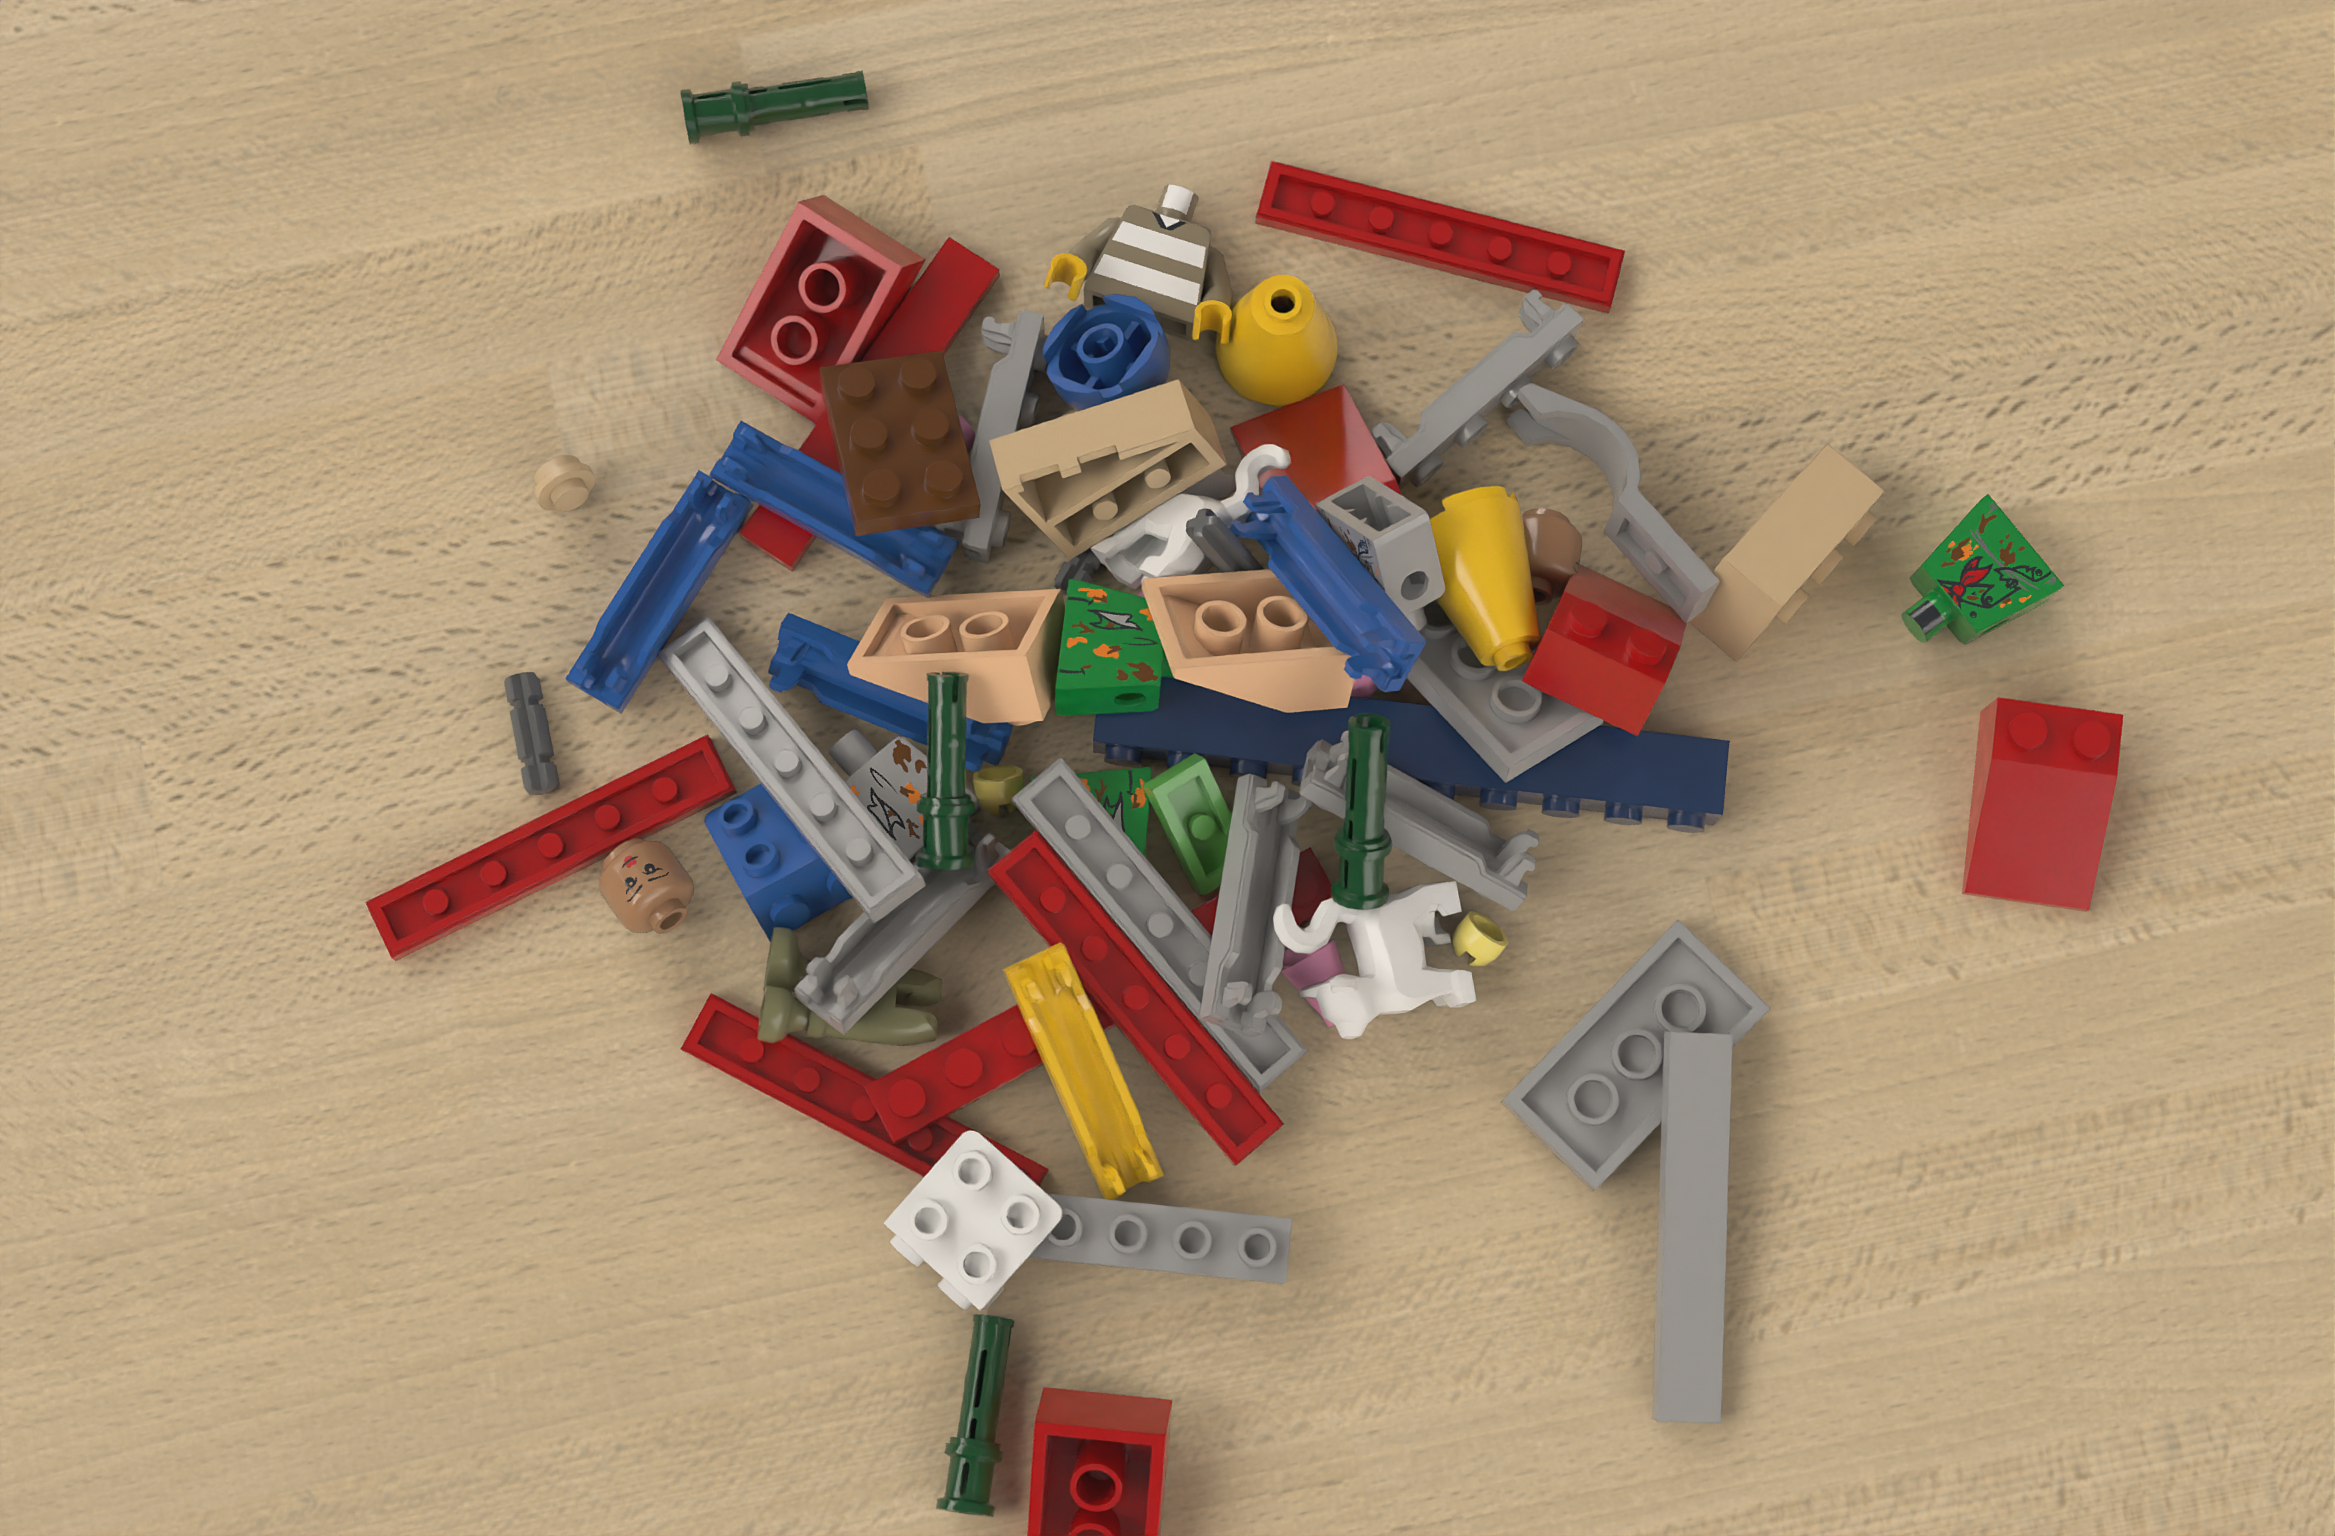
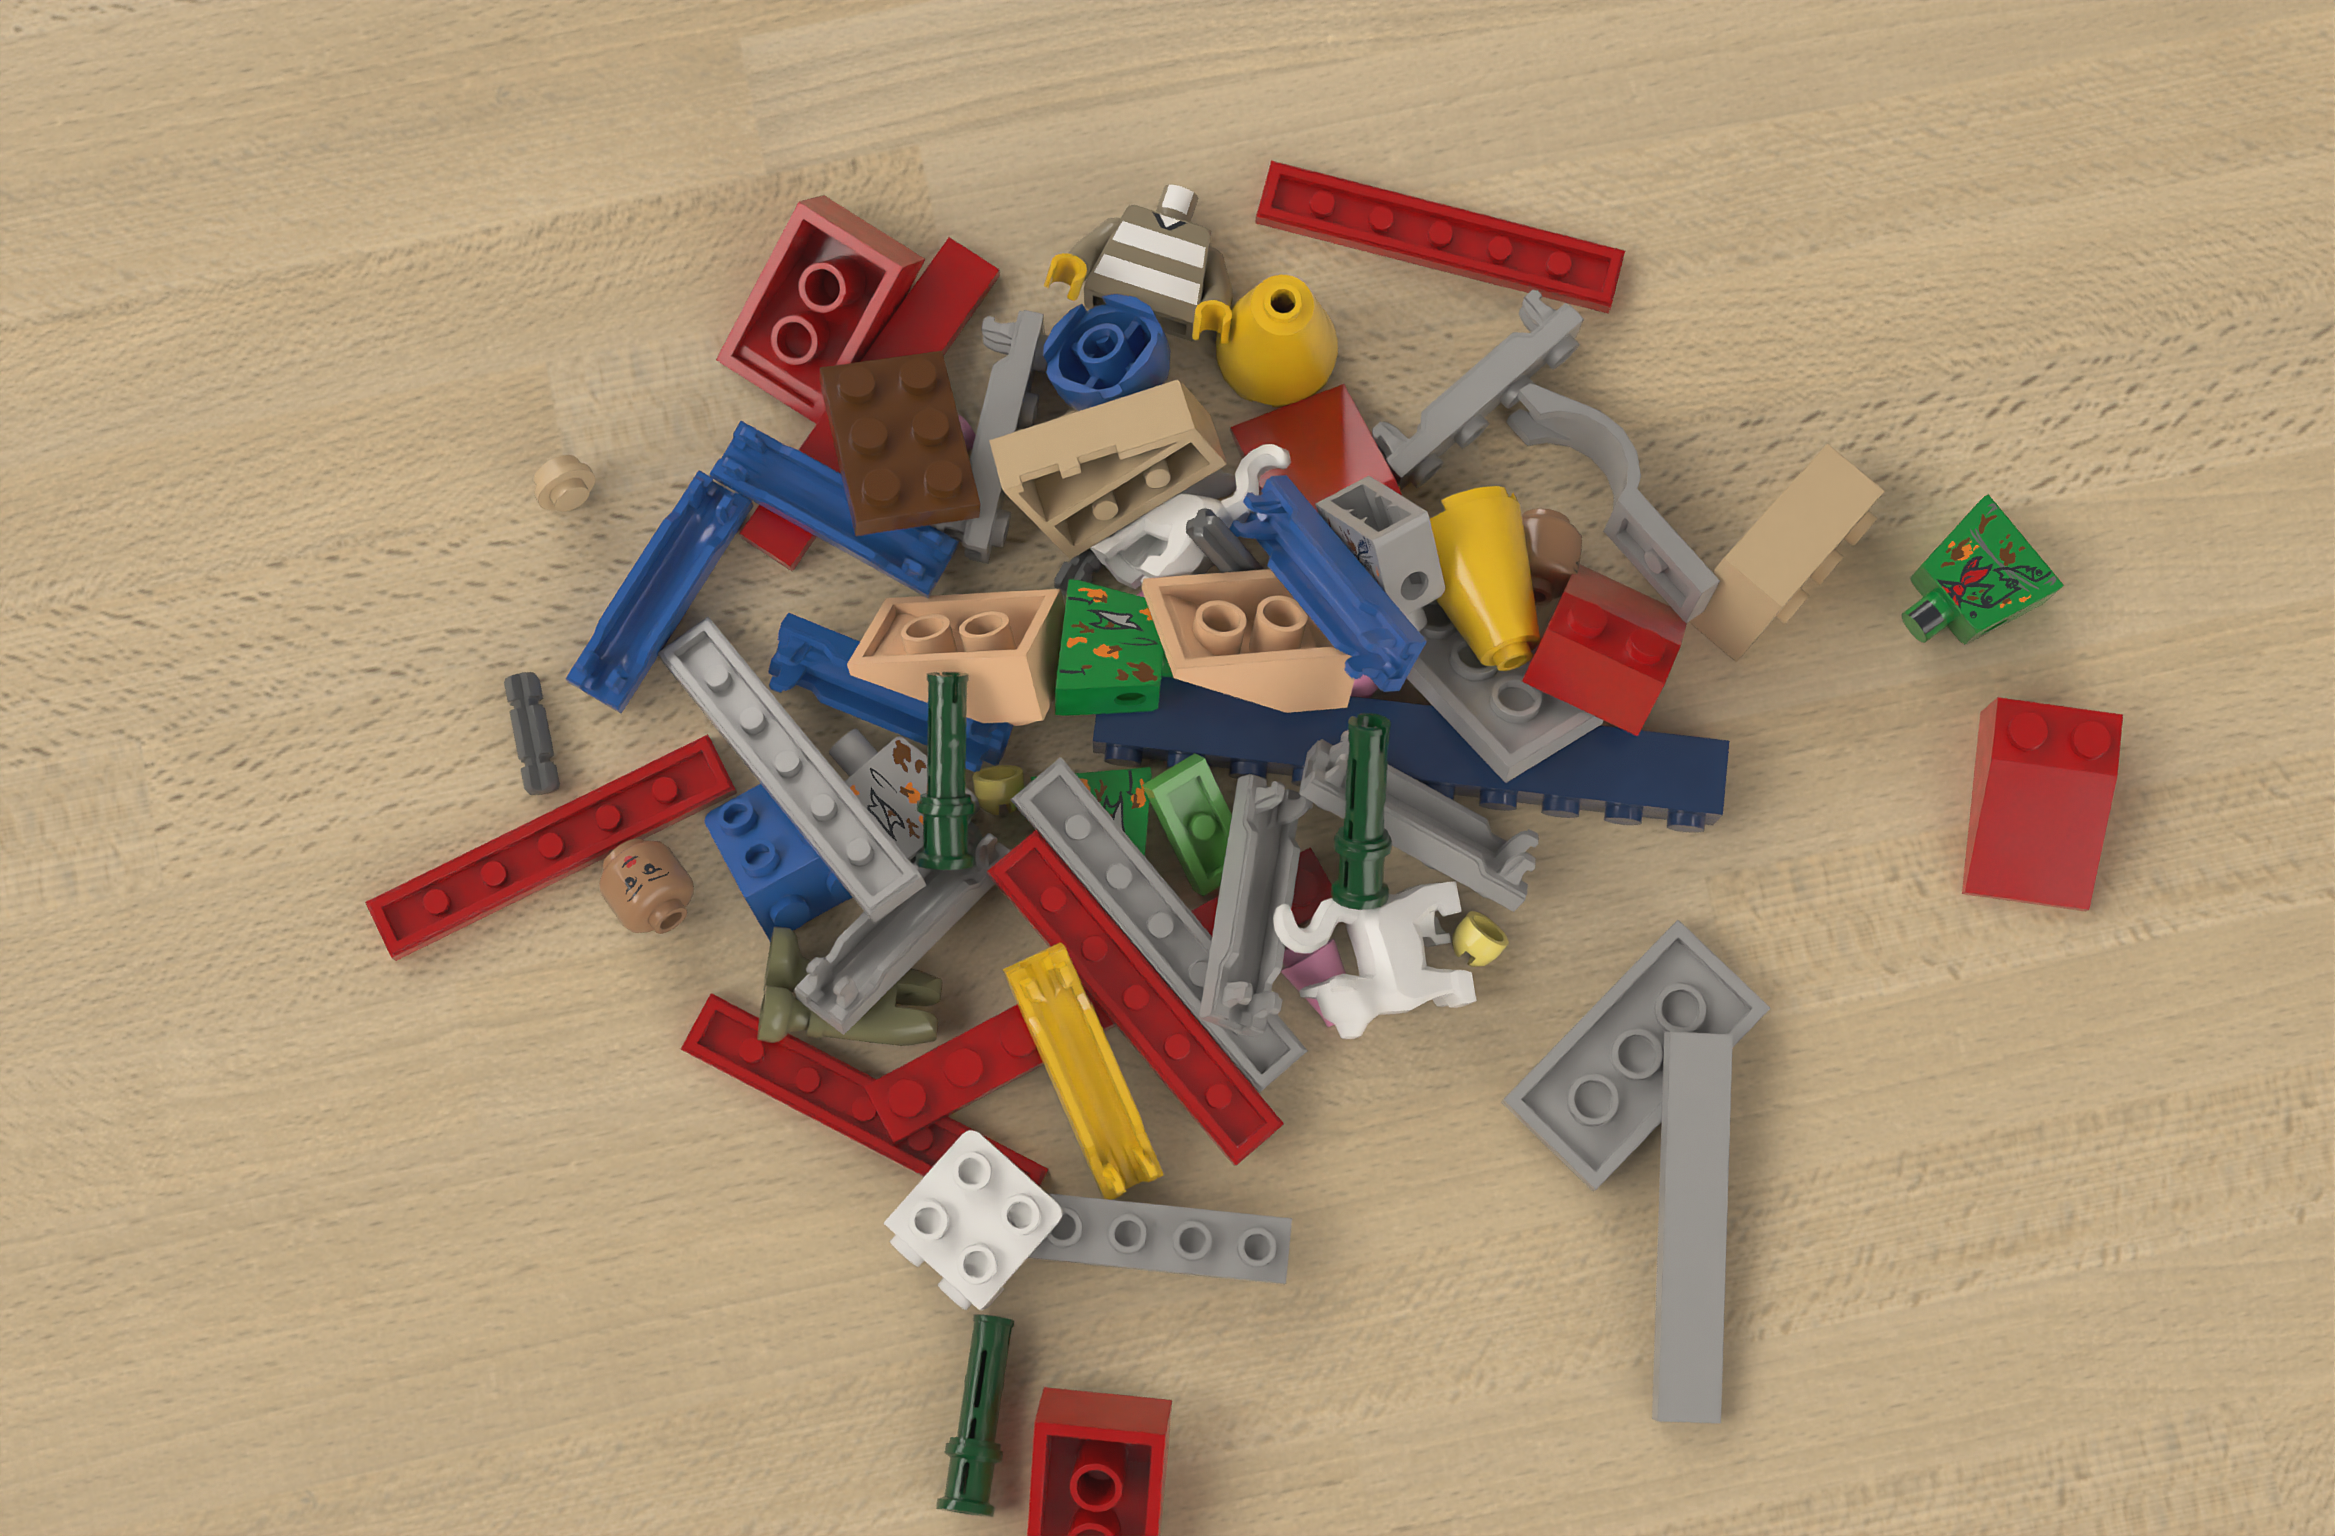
dark green pin [680,70,869,144] -> none

